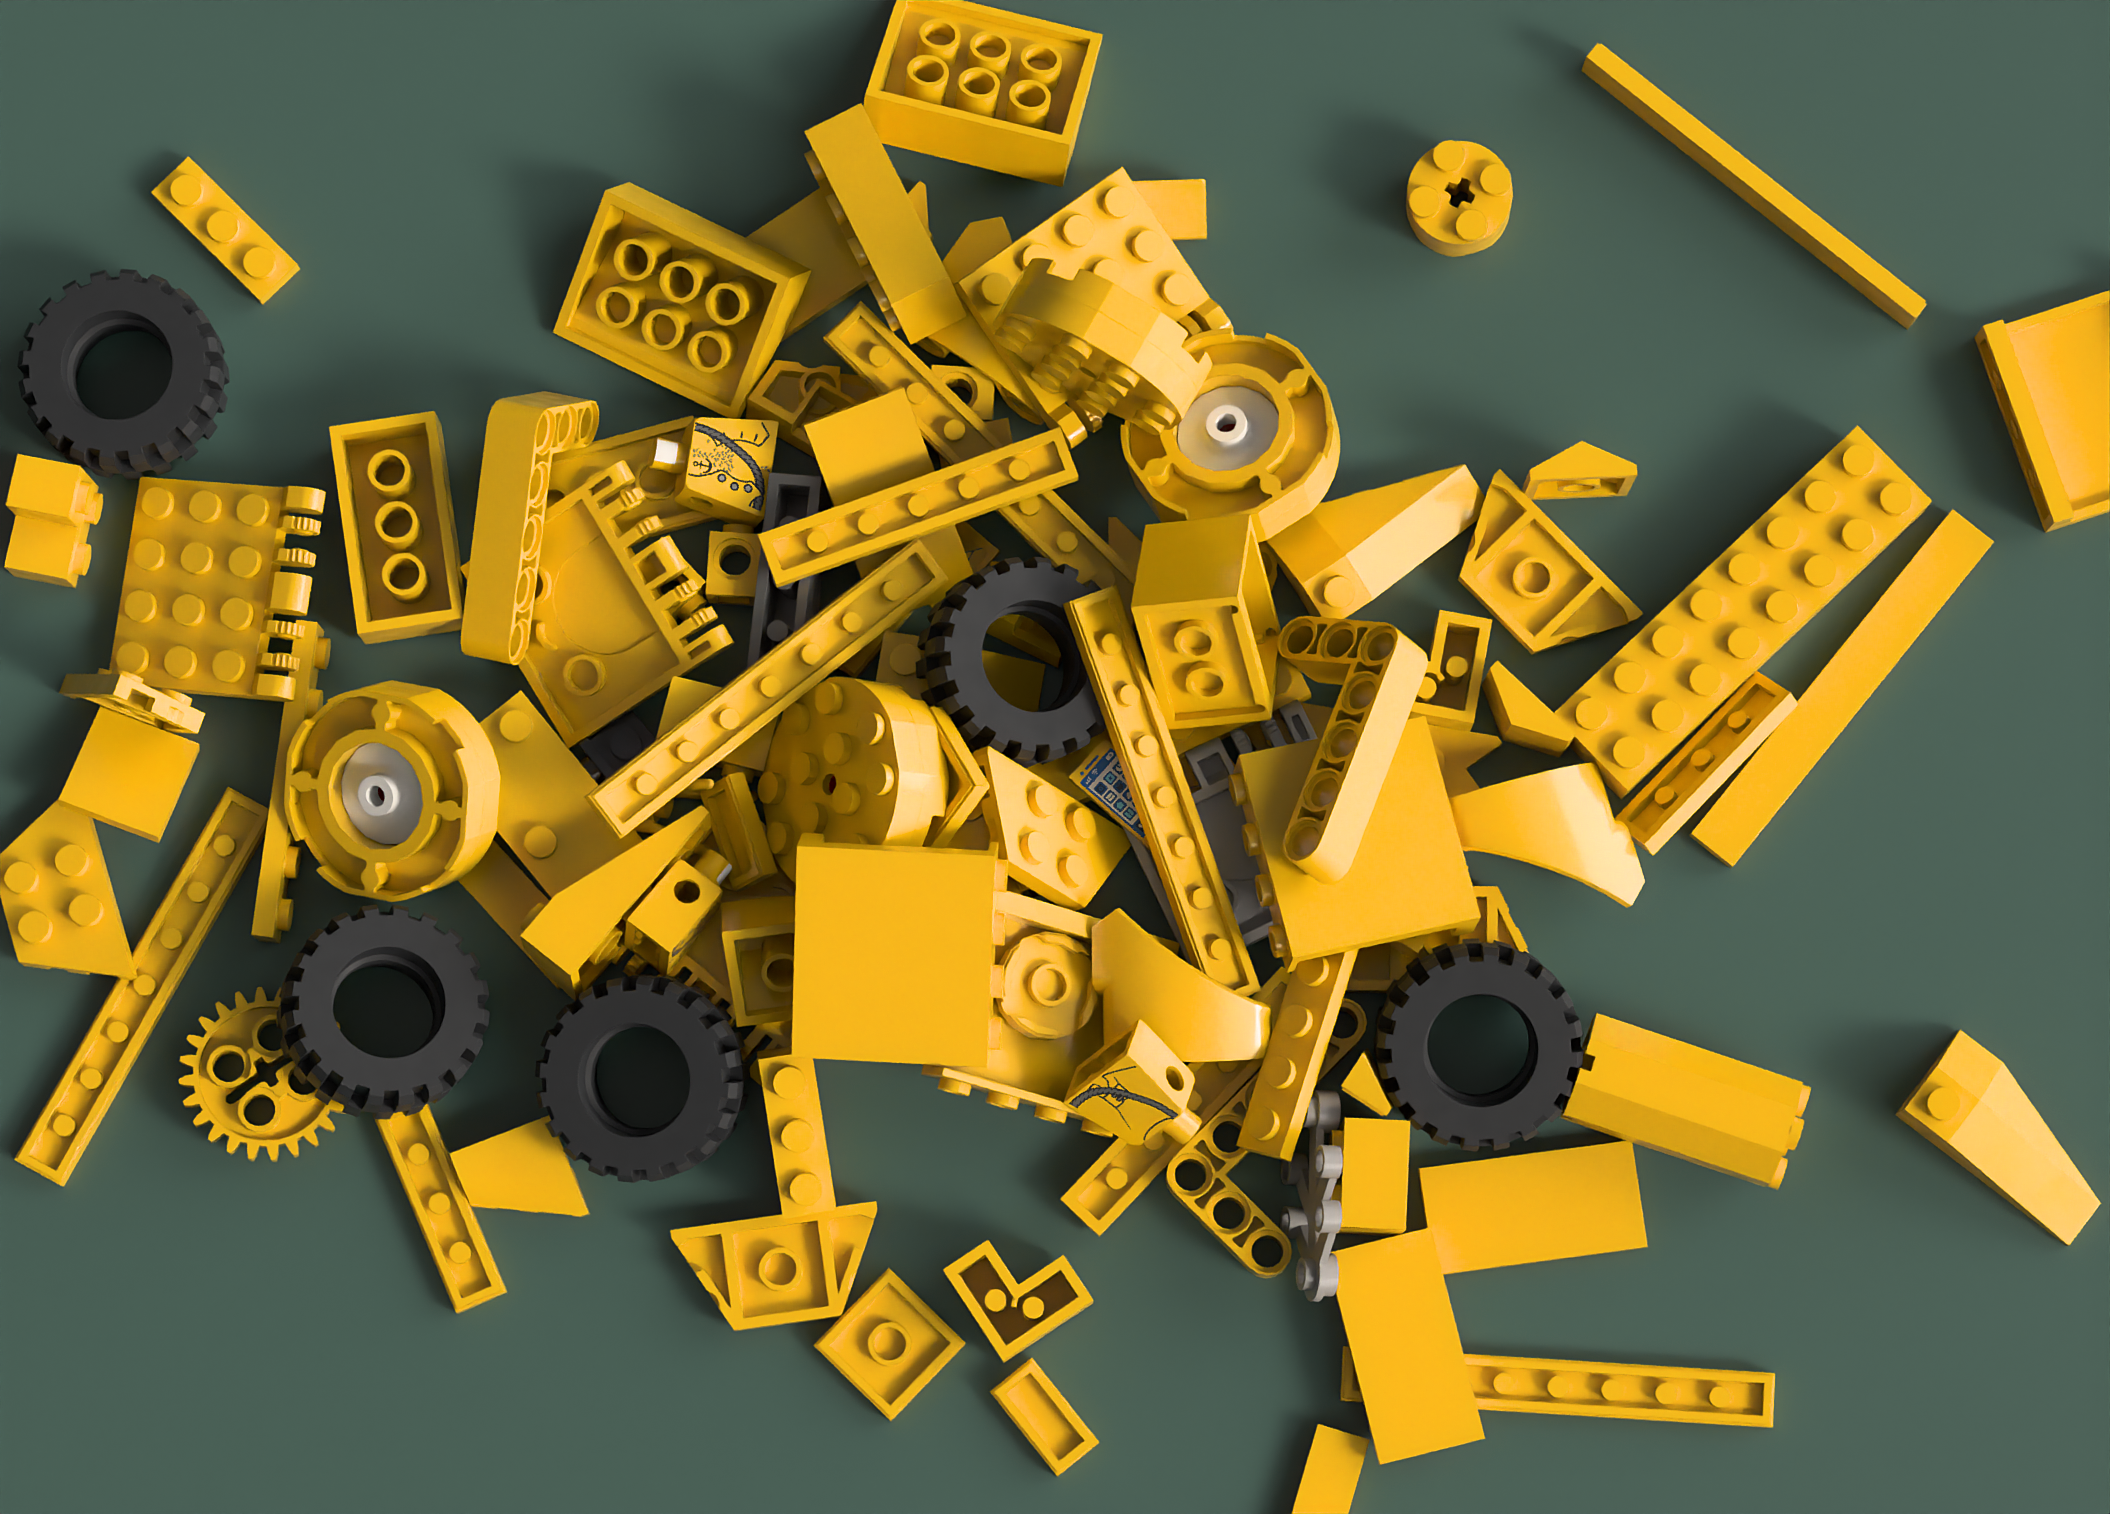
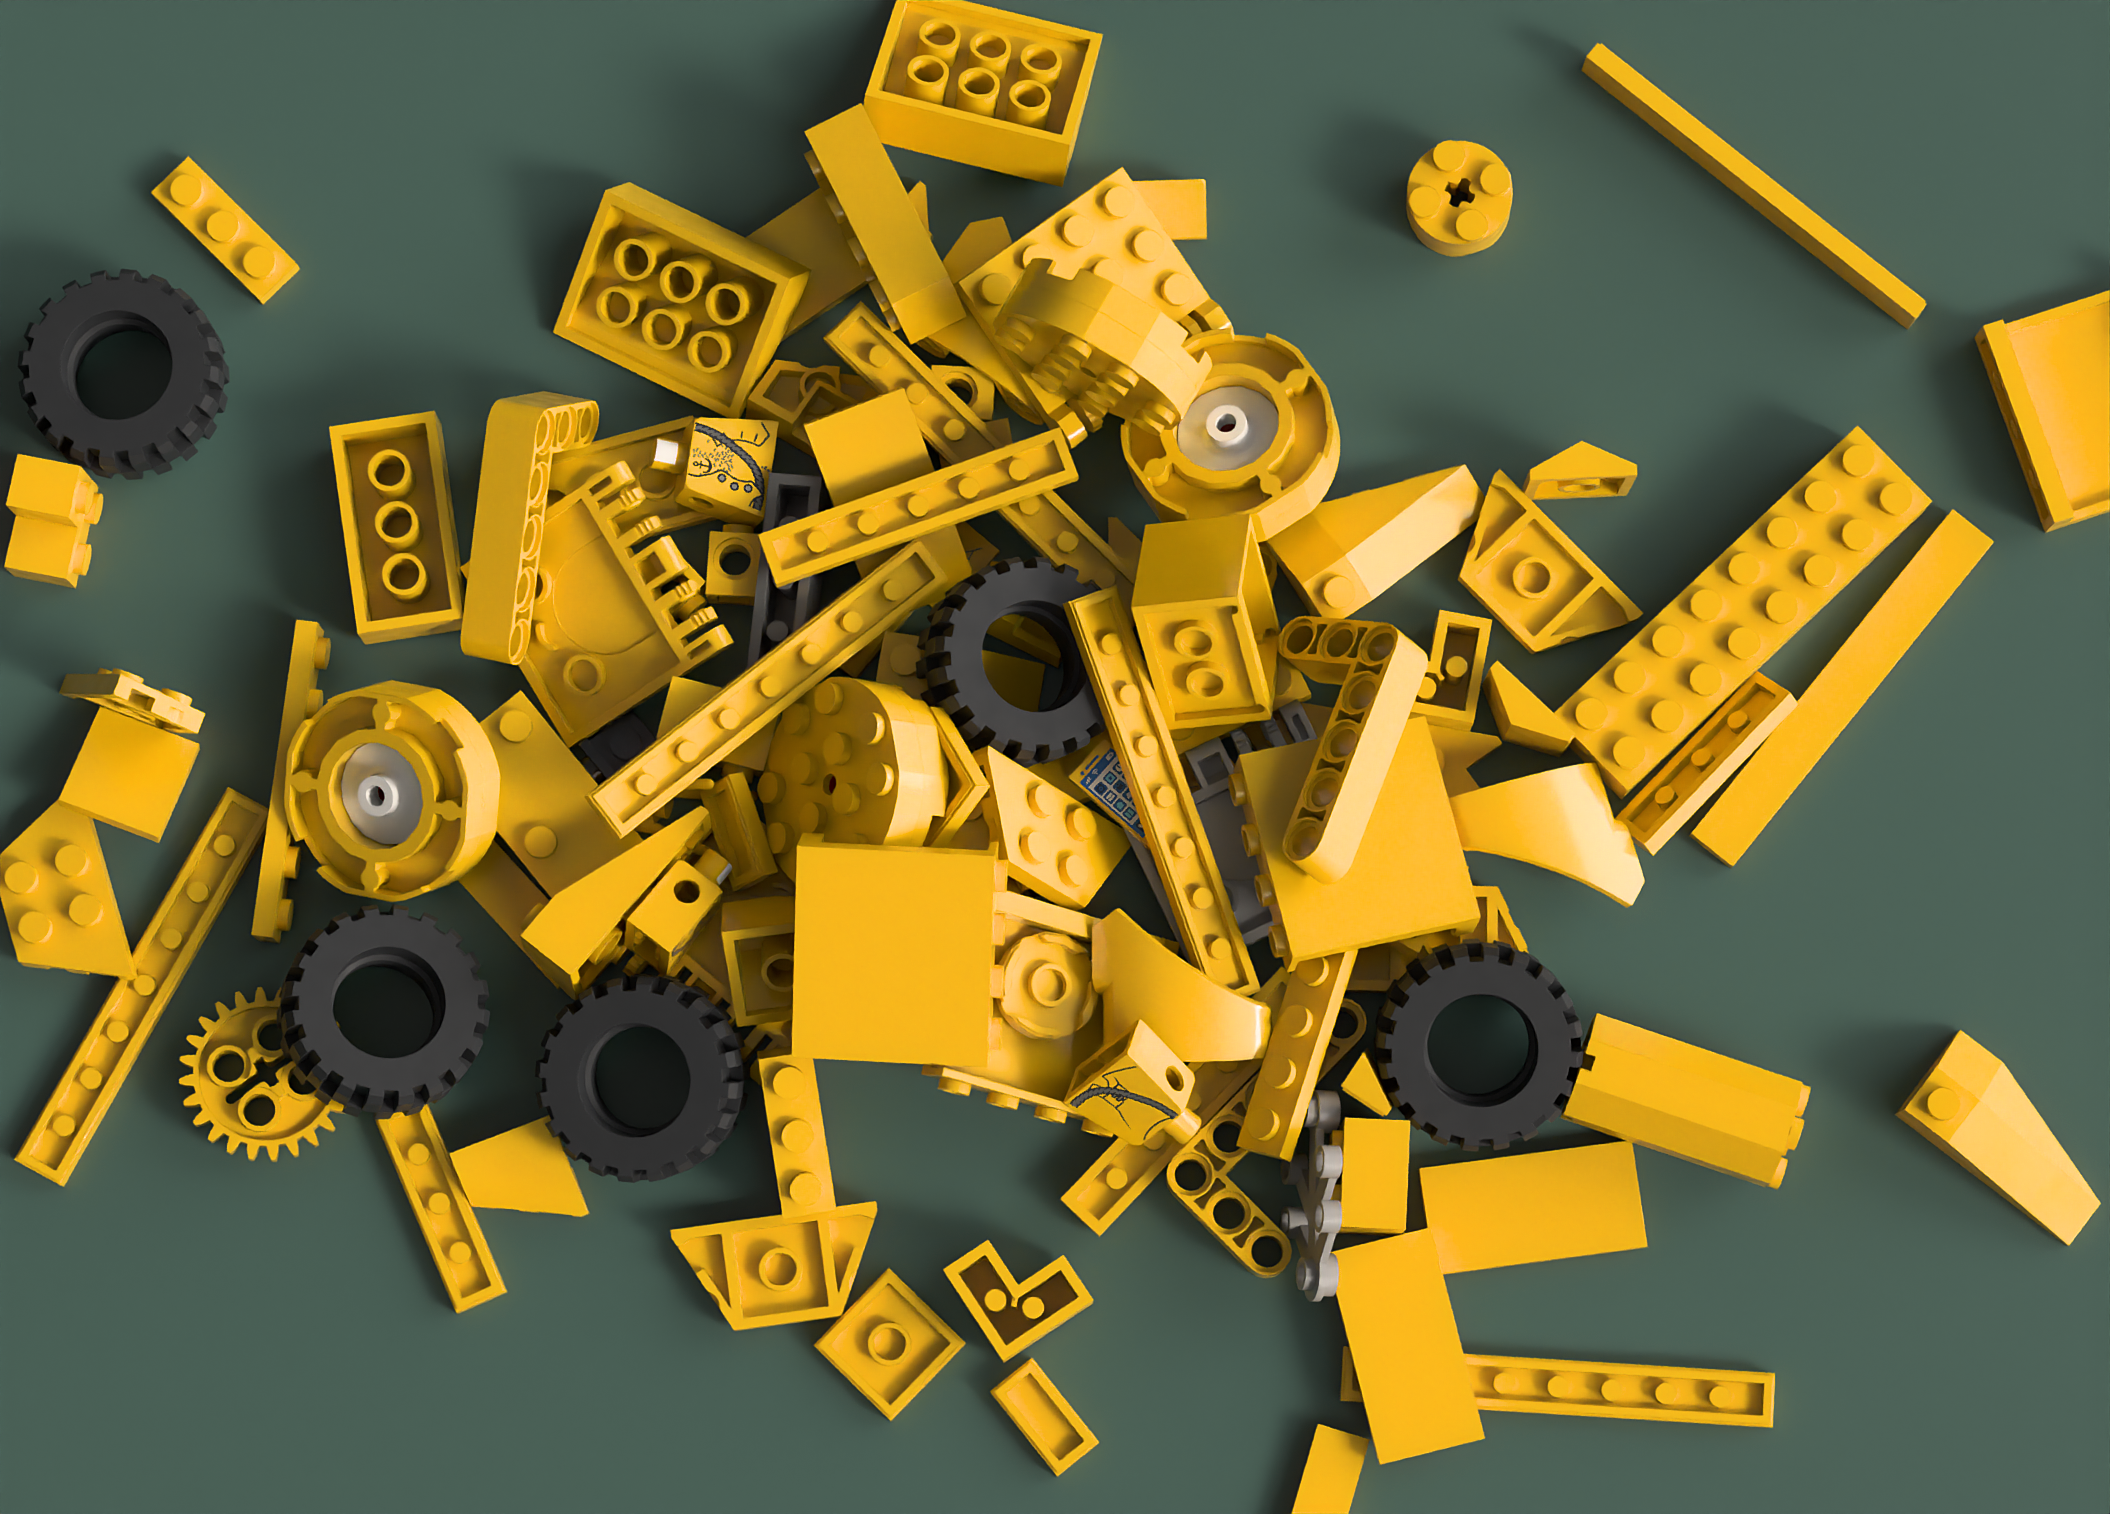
yellow hinge [109,477,326,702] -> none

